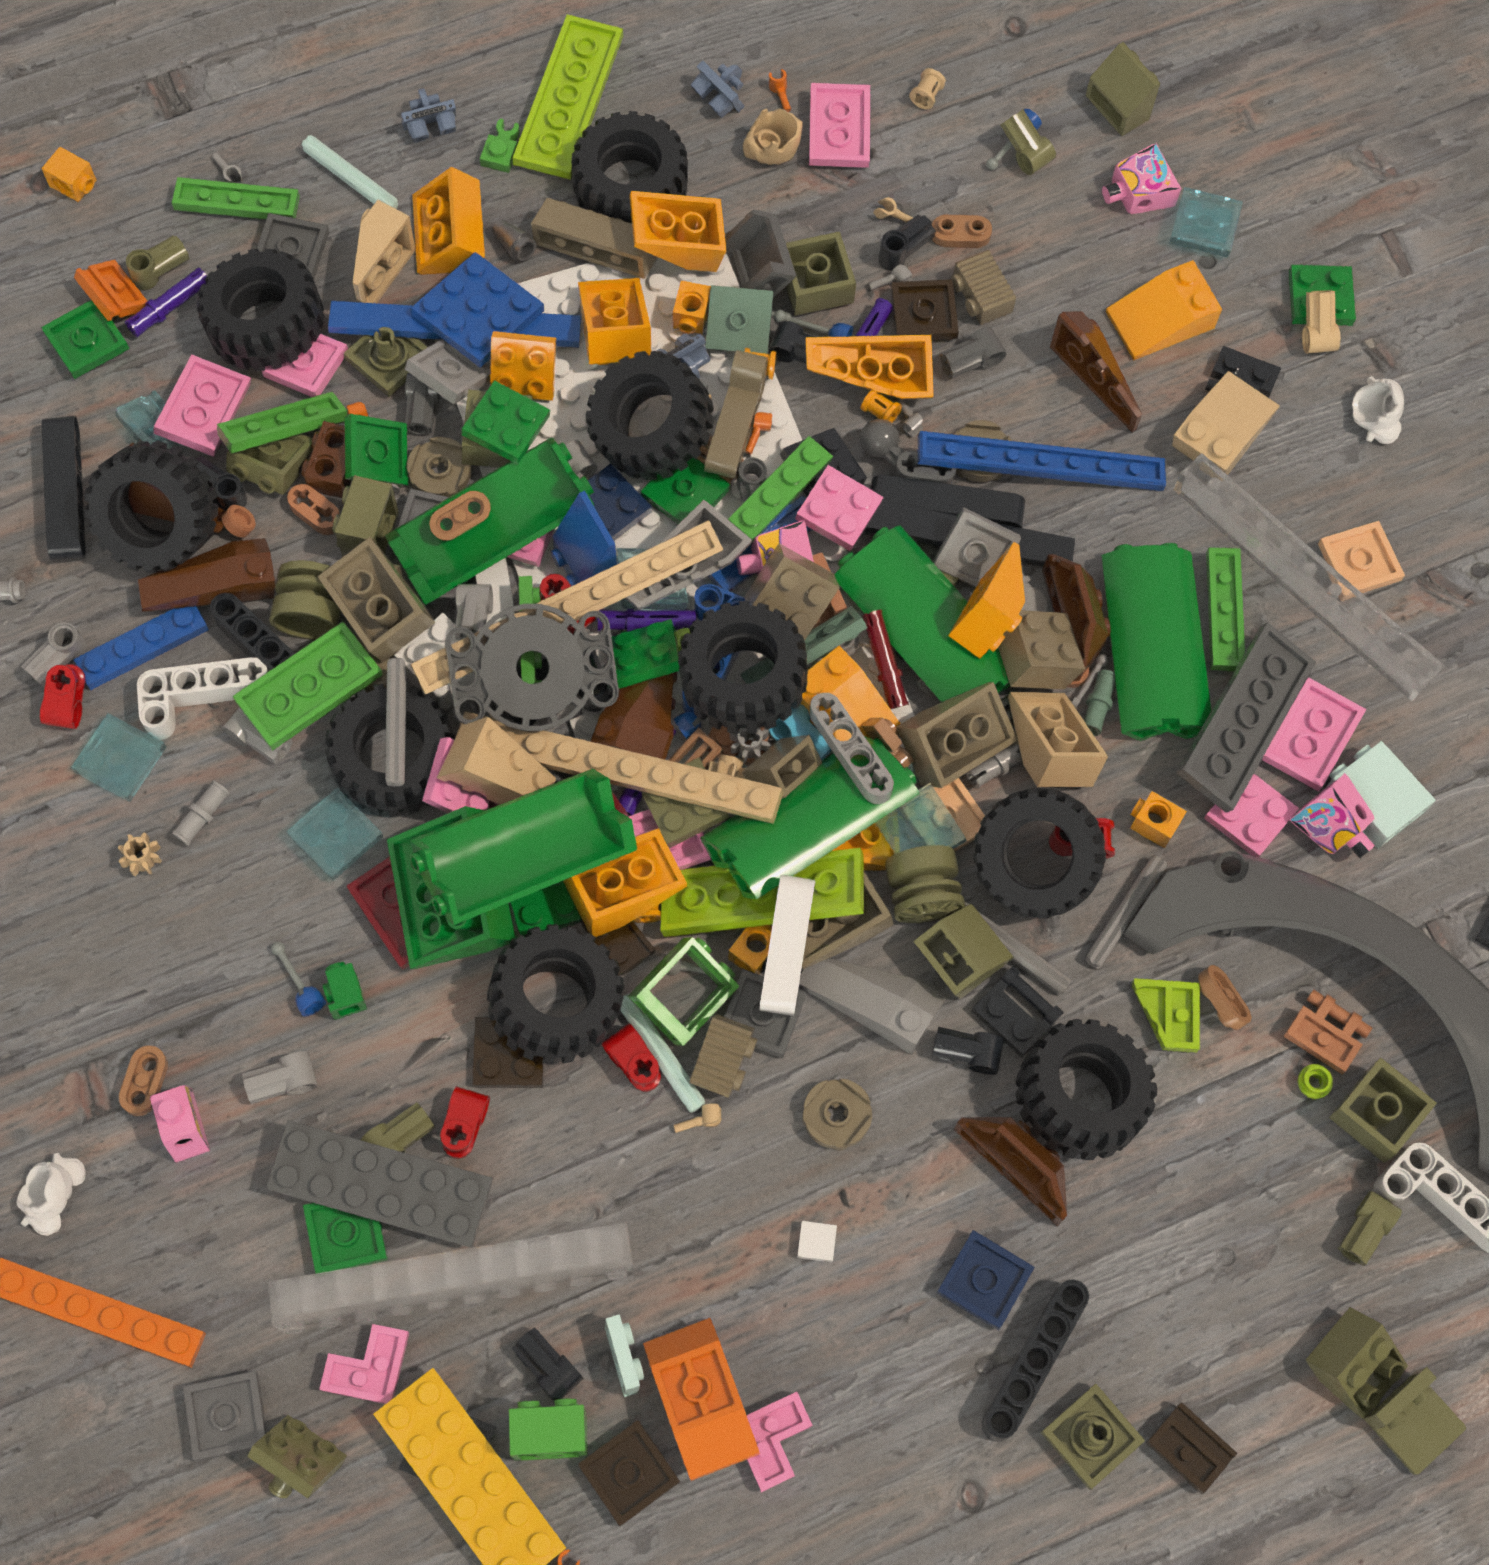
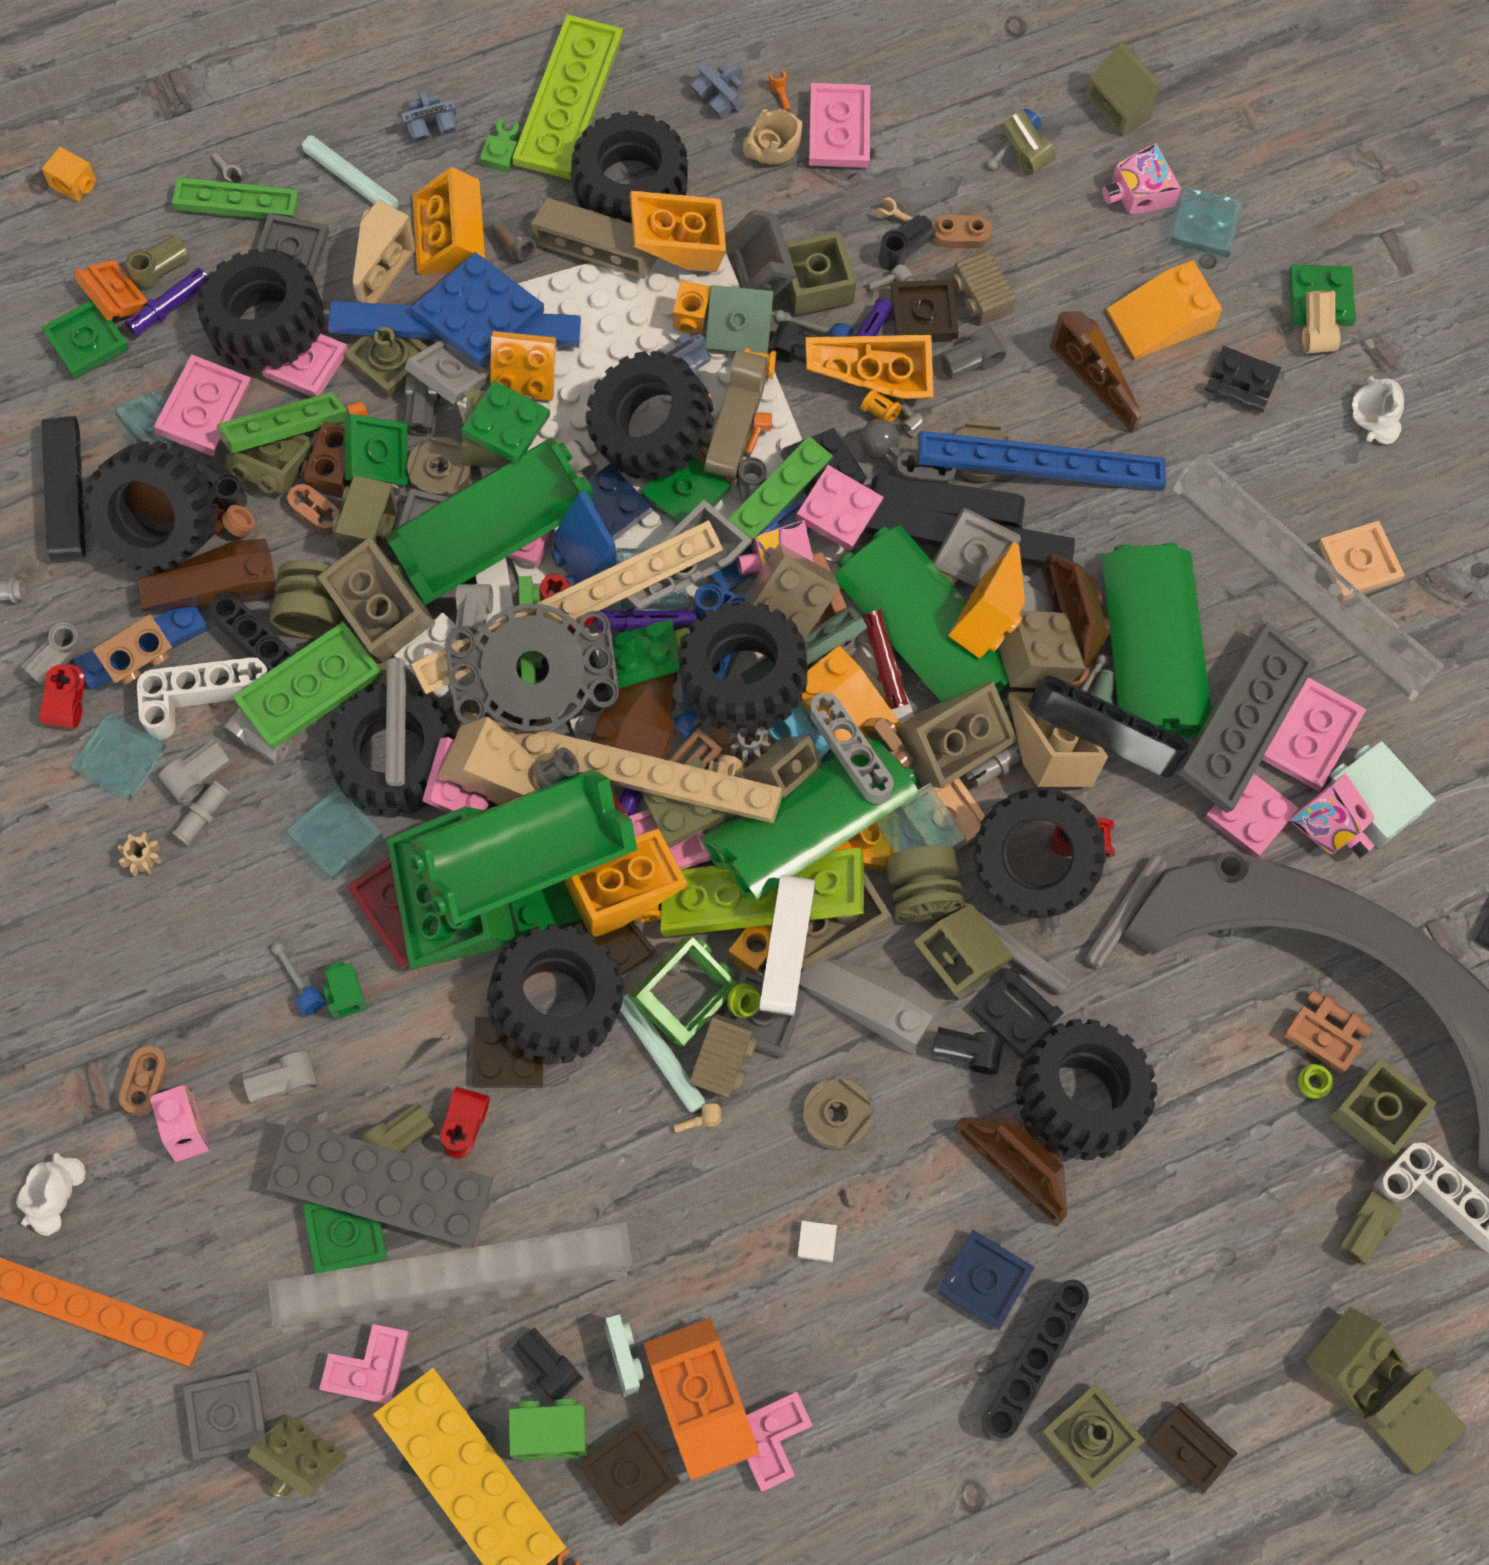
medium nougat plate [430,491,491,541] -> none
light orange slope [578,278,651,365] -> none
red piece [601,1023,661,1092] -> none
tan bush [909,68,946,109] -> none
light orange brick [1130,791,1187,849] -> none
lime wing [1132,978,1200,1053] -> none
tan slope [1172,371,1280,481] -> none
medium nougat plate [1198,965,1252,1030] -> none
bright green plate [1206,547,1245,671] -> none
none -> medium nougat brick [93,614,173,685]
none -> light grey piece [159,740,232,804]
none -> dark grey bush [533,747,579,787]
none -> lime plate [727,983,761,1018]
none -> black beam [1028,675,1189,777]

